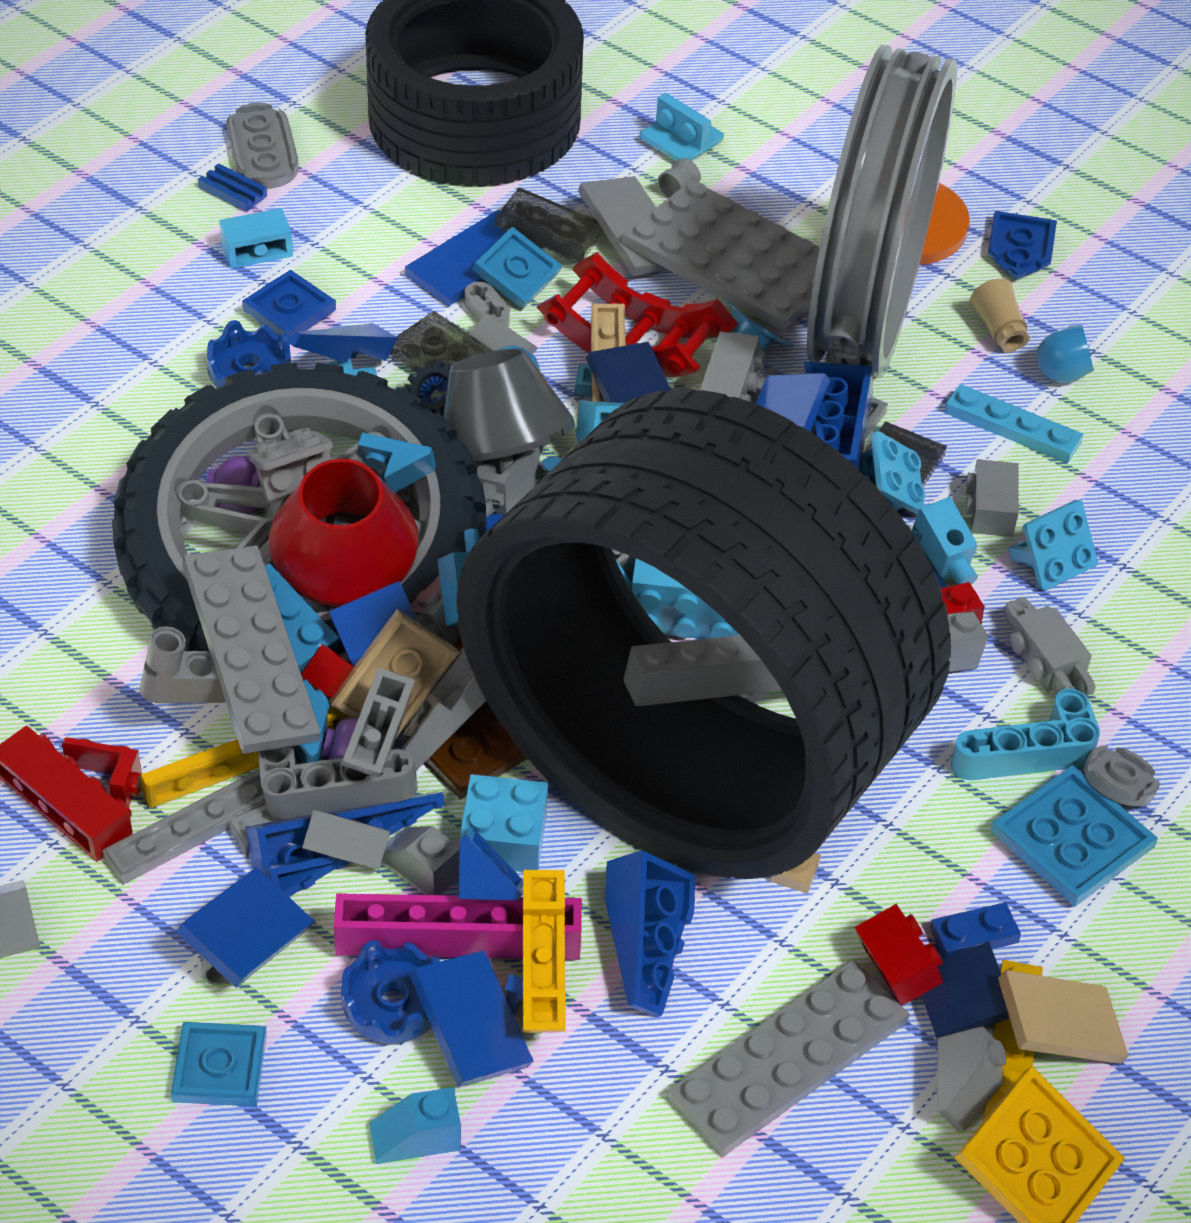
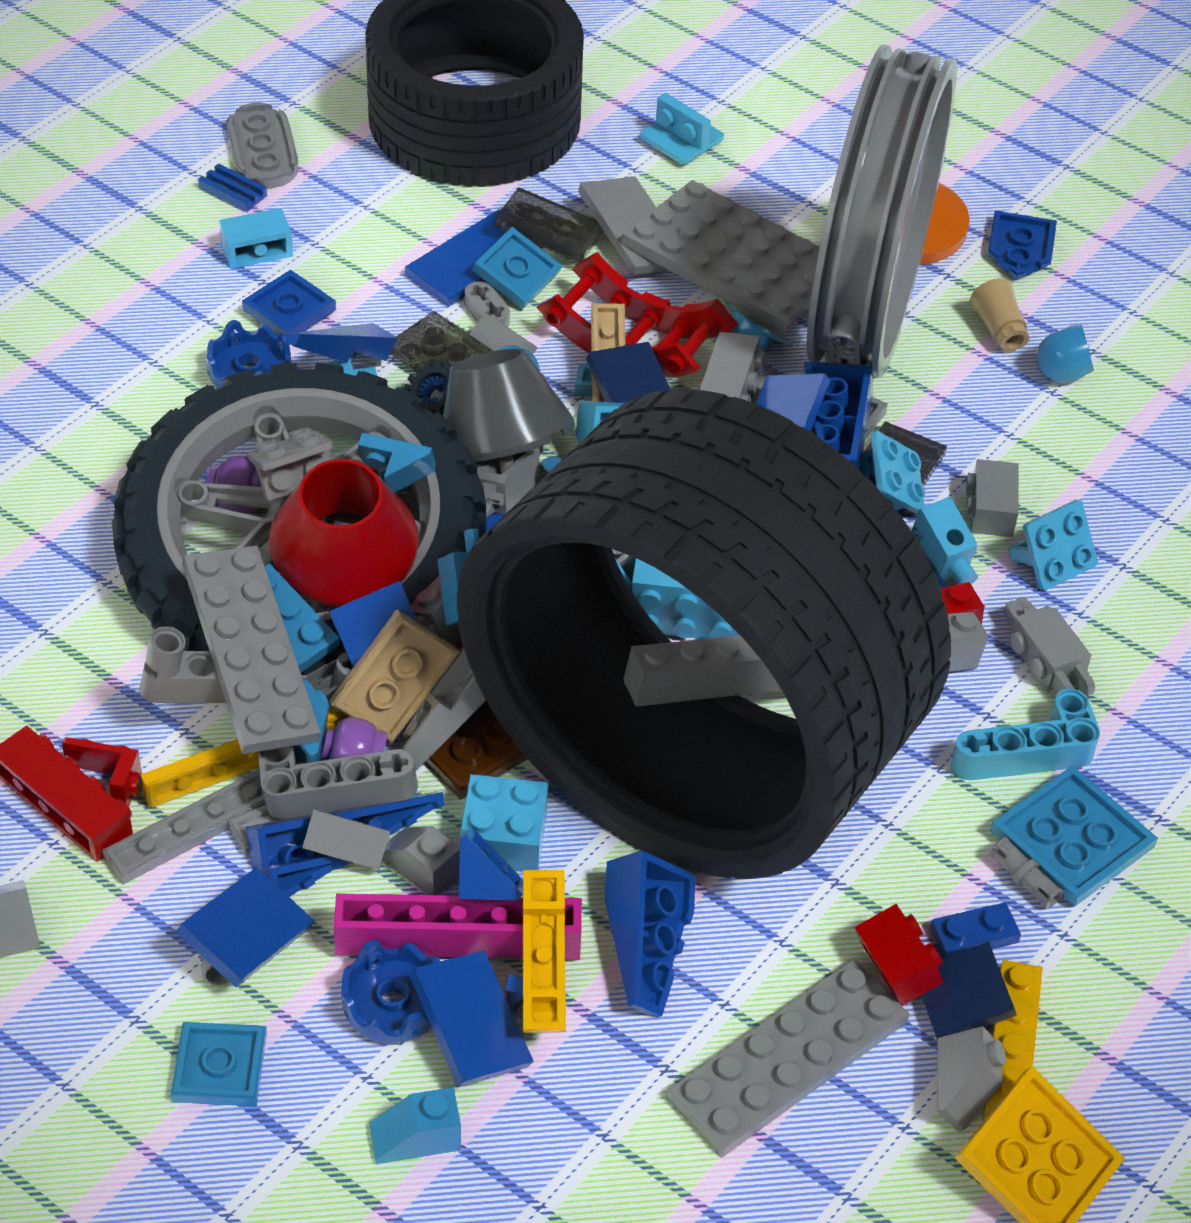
red tile [301,644,354,698] -> none
light grey slope [341,668,415,777] -> none
light grey wheel [657,158,701,198] -> none
tan plate [770,853,821,894] -> none
medium azure plate [944,384,1084,464] -> none
tan tile [998,970,1129,1064] -> none
light grey tile [1083,745,1160,806] -> none
none -> light grey pin [989,837,1064,909]

